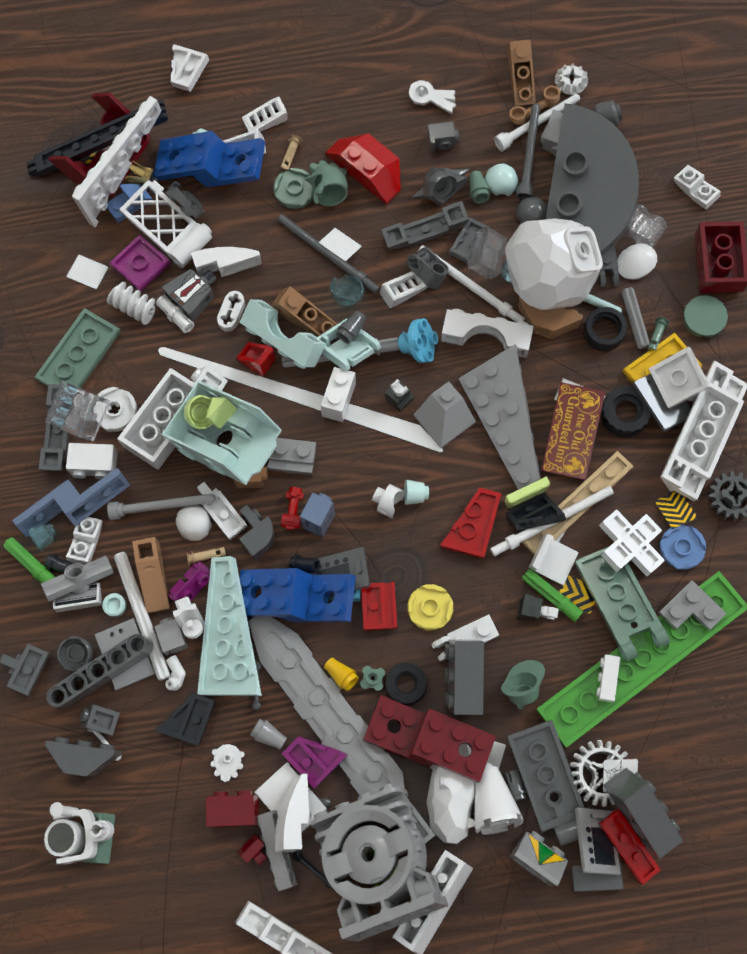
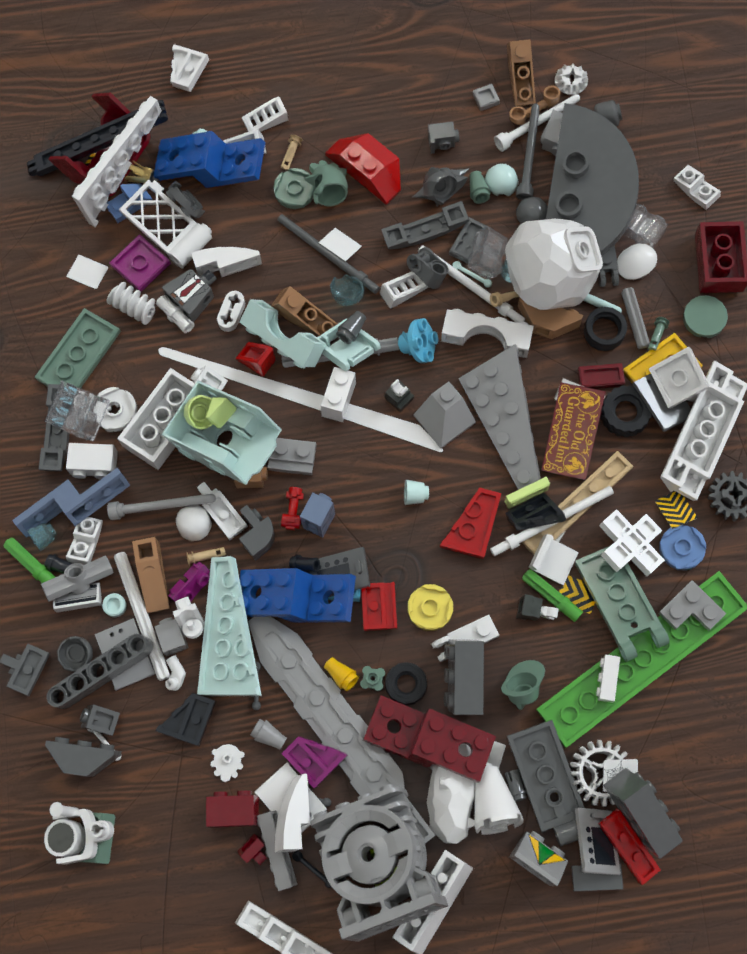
white piece [372,484,406,518] -> none
white piece [409,80,456,114] -> none
none -> light aqua hinge [453,261,492,288]
none -> light grey tile [473,84,500,111]
none -> tan piece [490,291,519,307]
none -> dark red tile [578,363,625,389]

